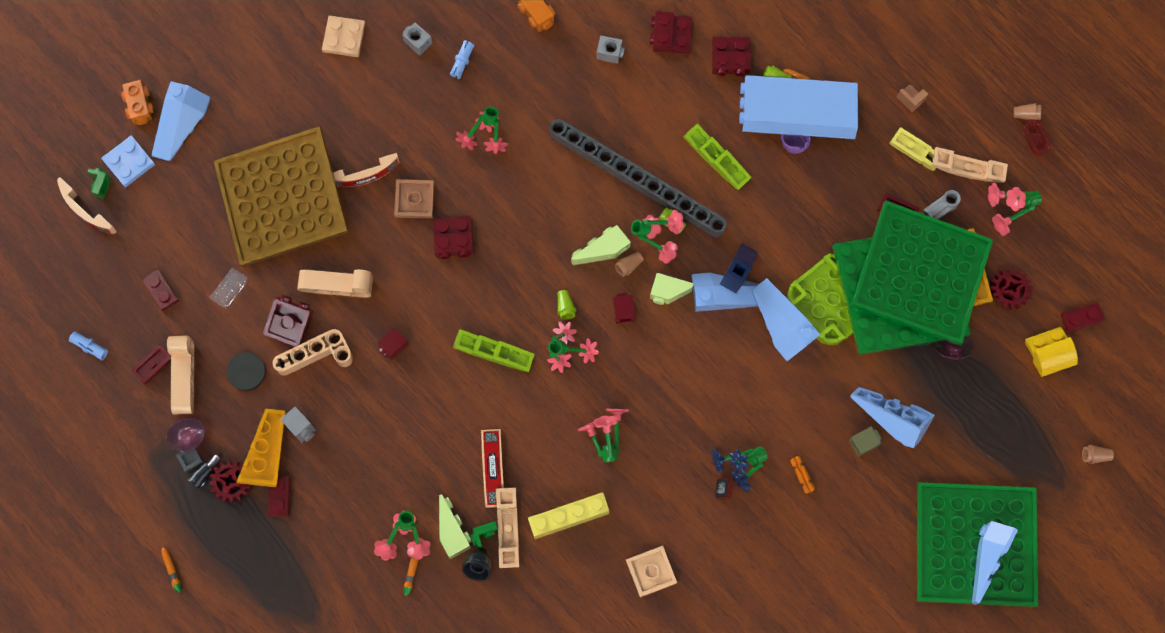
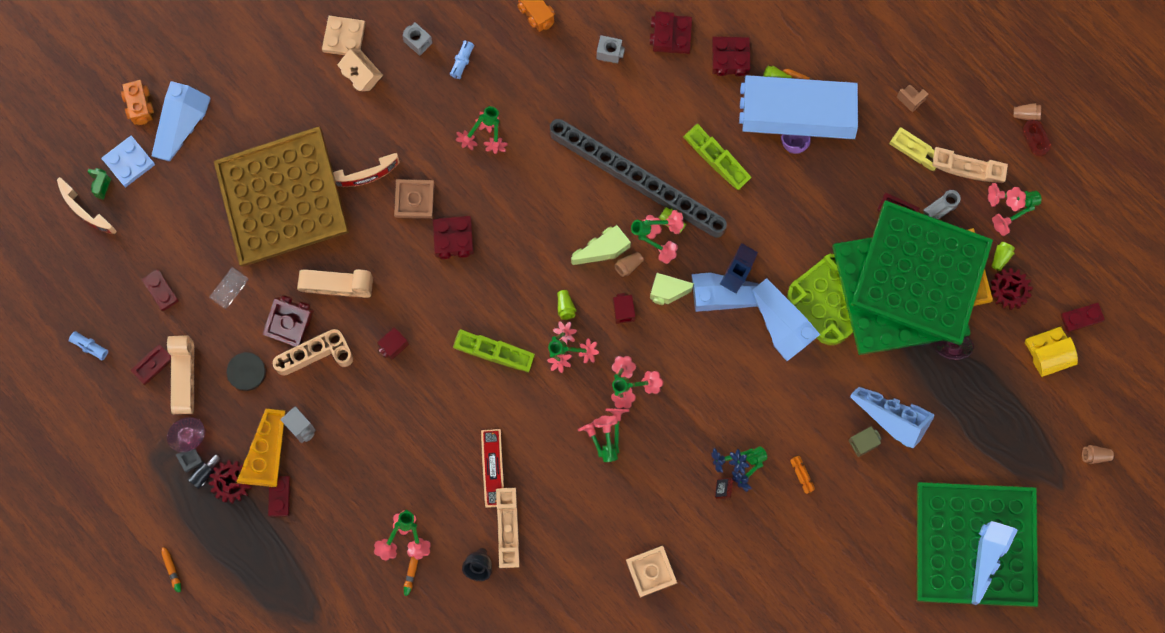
yellowish green slope [439,494,472,560] -> none
green bracket [471,521,498,549] -> none
light yellow brick [528,492,609,539] -> none
none -> light nougat brick [337,49,383,91]
none -> coral plant [611,356,663,409]
none -> lime cone [991,242,1015,271]

